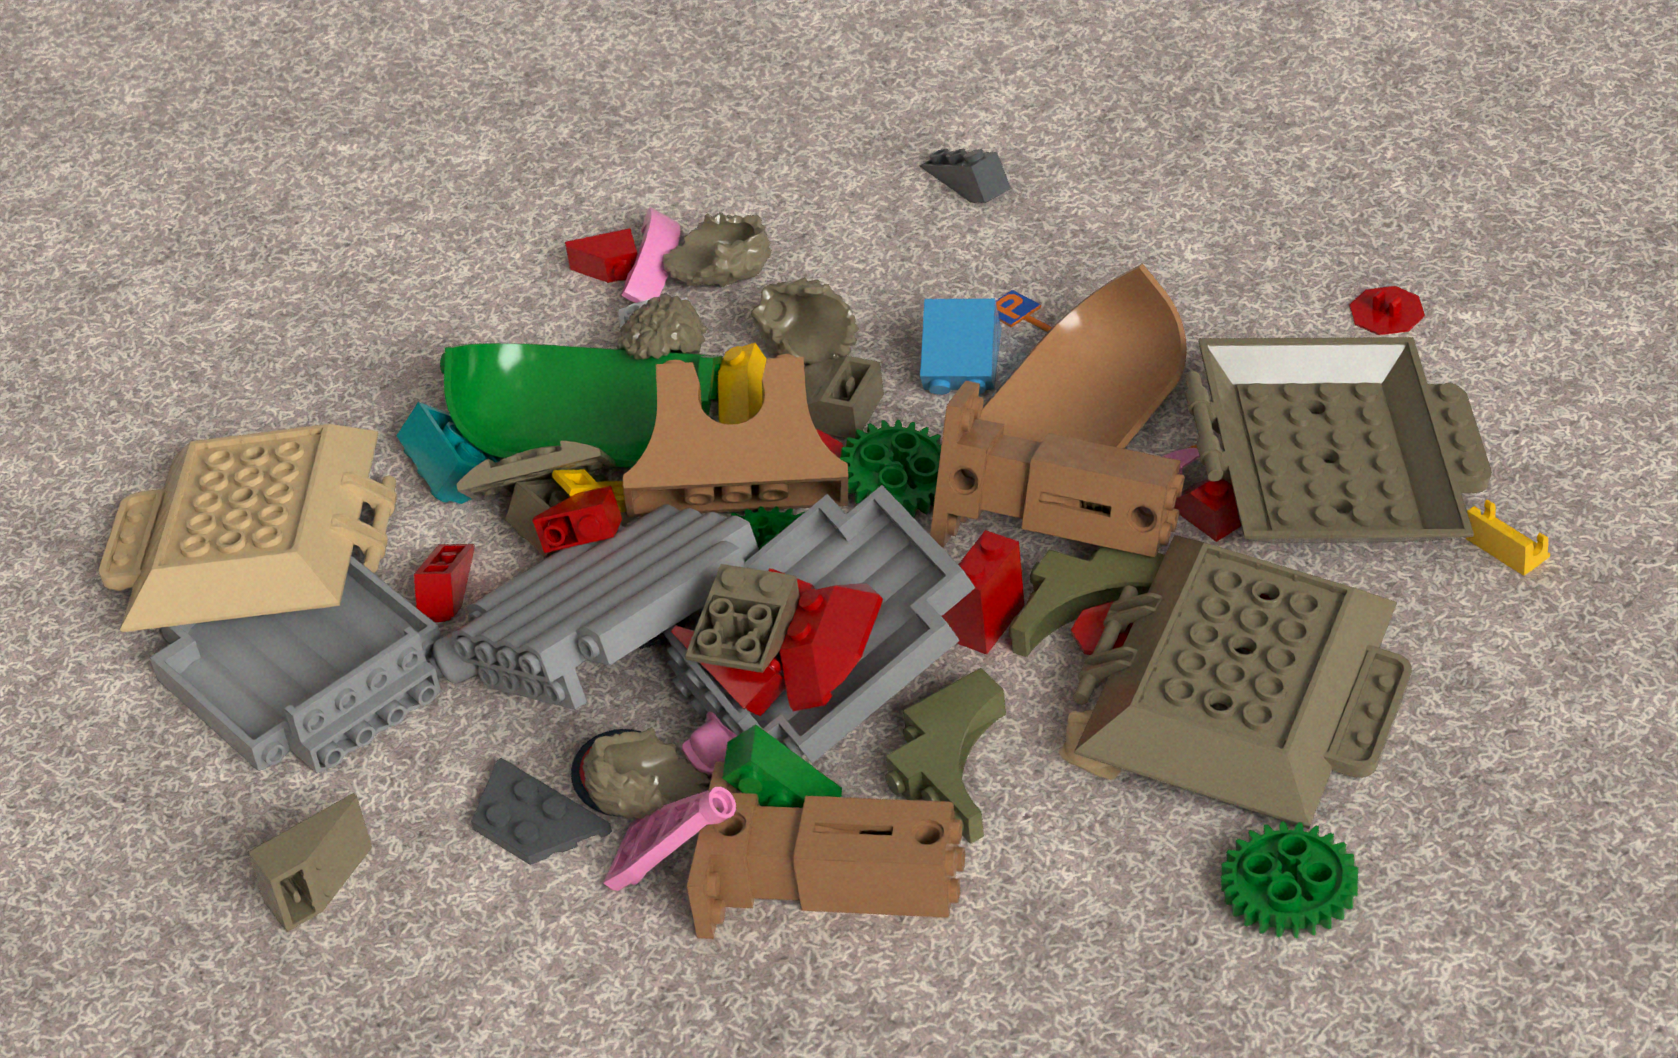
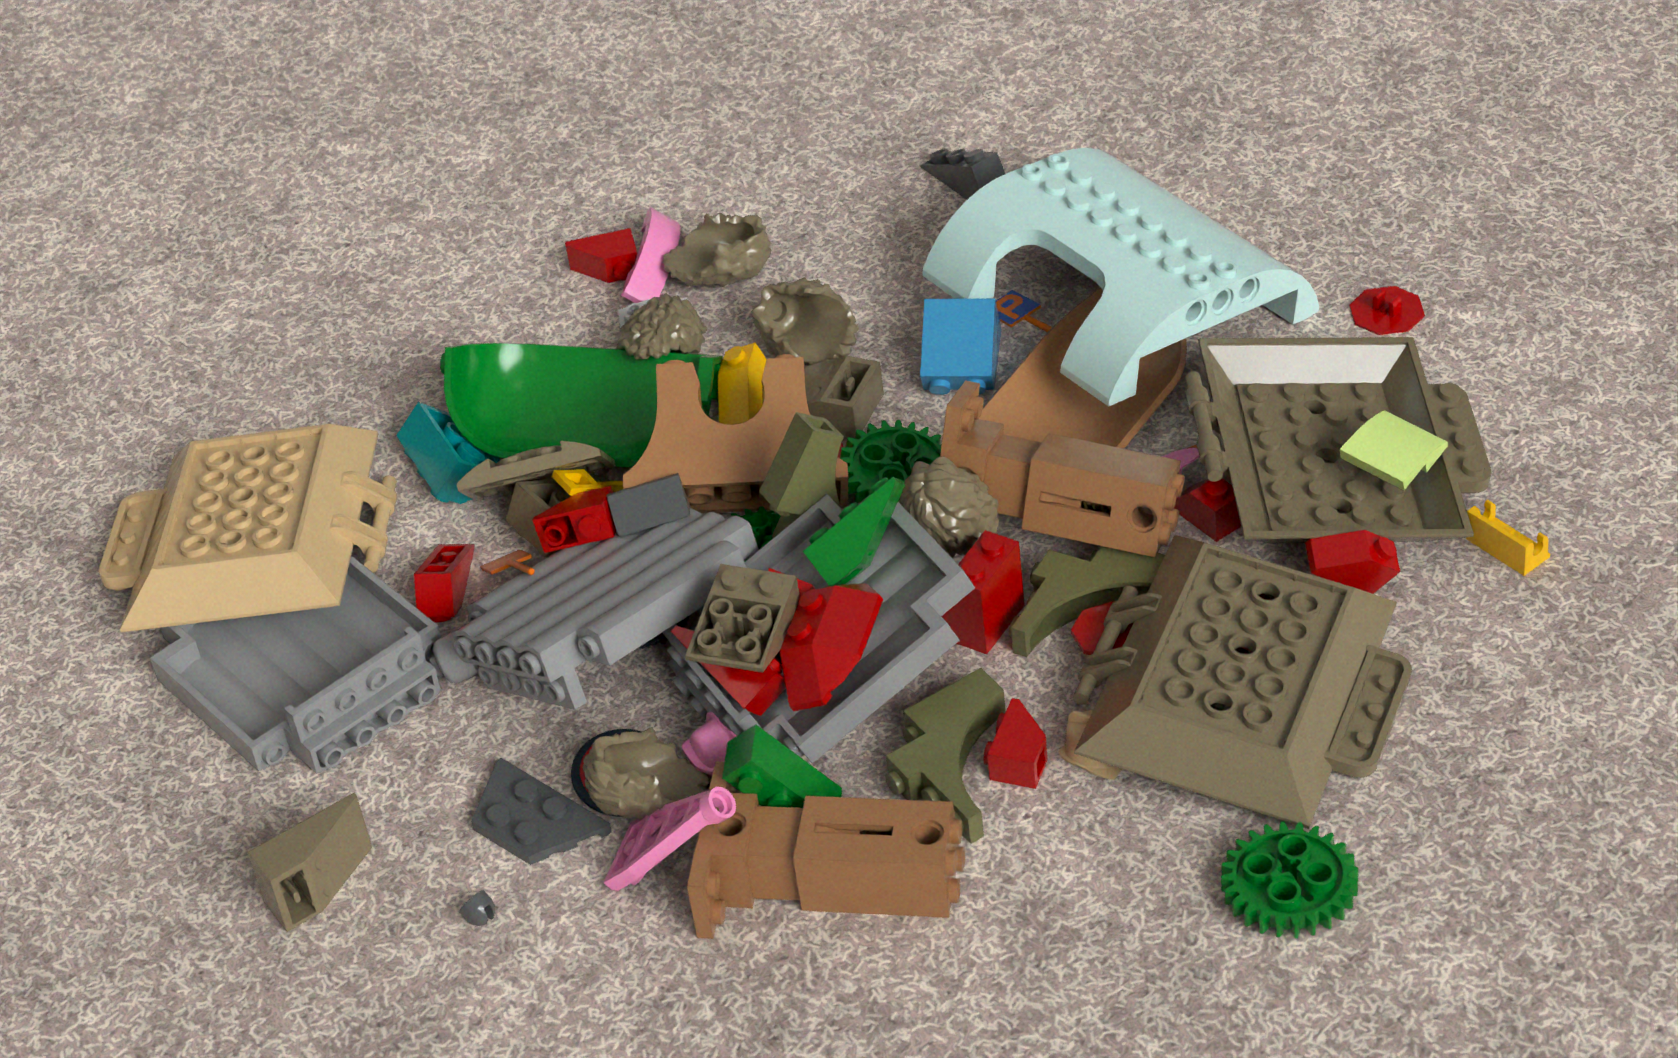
none -> dark grey hinge [459,890,495,926]
none -> orange piece [480,549,535,575]
none -> dark grey slope [607,473,690,537]
none -> olive arch [759,412,844,538]
none -> green slope [803,477,905,586]
none -> dark tan hair [898,456,999,558]
none -> light aqua slope [922,148,1319,407]
none -> red slope [983,698,1048,789]
none -> red slope [1305,530,1400,594]
none -> yellowish green slope [1340,410,1448,490]

